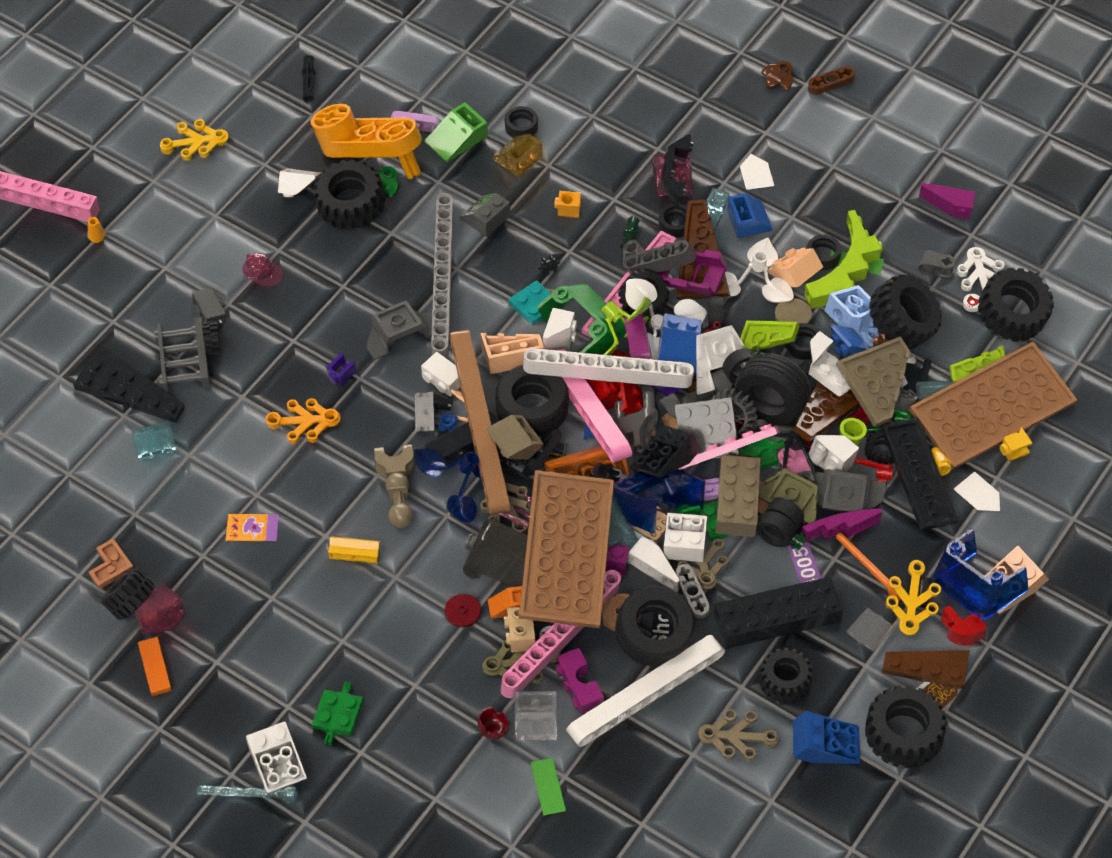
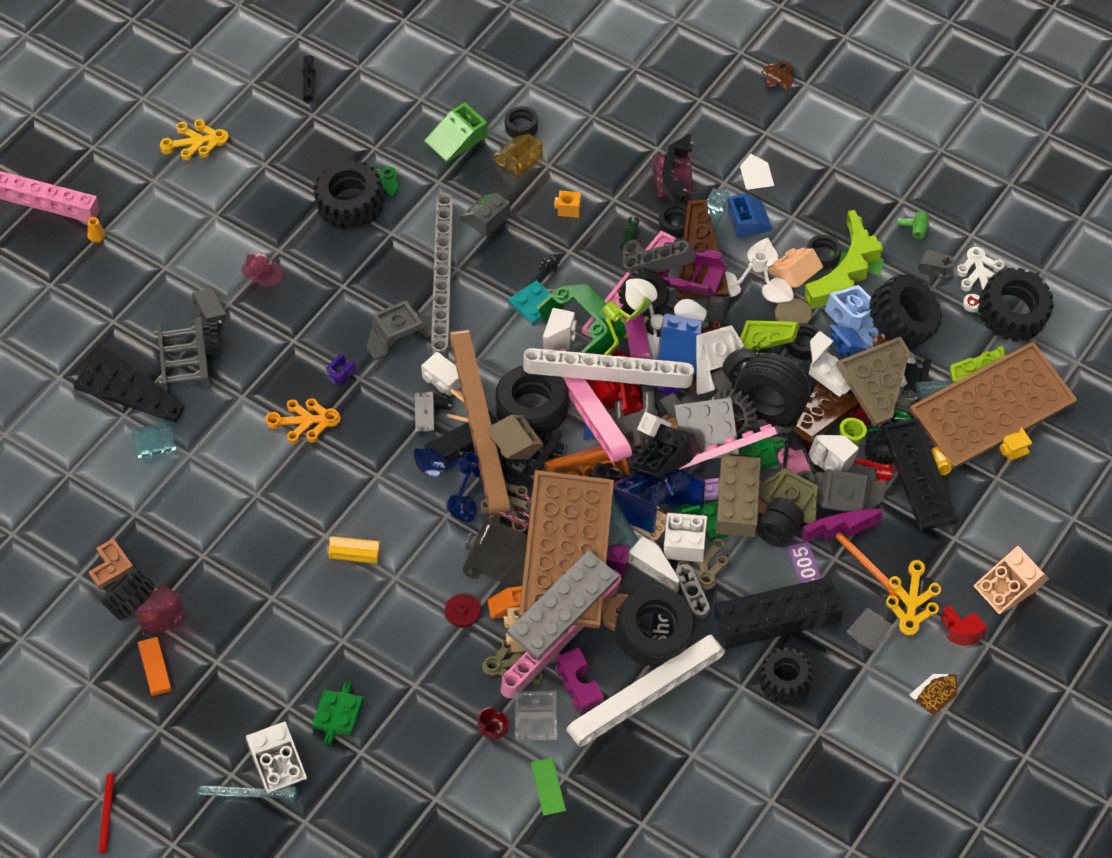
sticker [226,514,279,541] -> none
white slope [278,169,323,197] -> none
light orange beam [311,104,422,179] -> none
dark tan piece [374,444,415,528] -> none
lavender beam [391,111,441,133] -> none
blue plate [438,413,458,431] -> none
light nougat wedge [481,333,544,374] -> none
dark tan plant [698,709,779,762] -> none
dark green plate [790,532,807,551] -> none
blue slope [793,711,860,764] -> none
reddish brown beam [808,66,855,95] -> none
black tyre [865,685,947,768] -> none
reddish brown wing [882,650,970,689] -> none
magenta slope [919,182,975,220] -> none
clear blue windscreen [933,529,1029,619] -> none
white sticker [954,472,1000,511] -> none
none -> red bar [98,773,115,854]
none -> light grey plate [507,550,619,660]
none -> white panel [637,412,672,437]
none -> bright green piece [898,212,929,239]

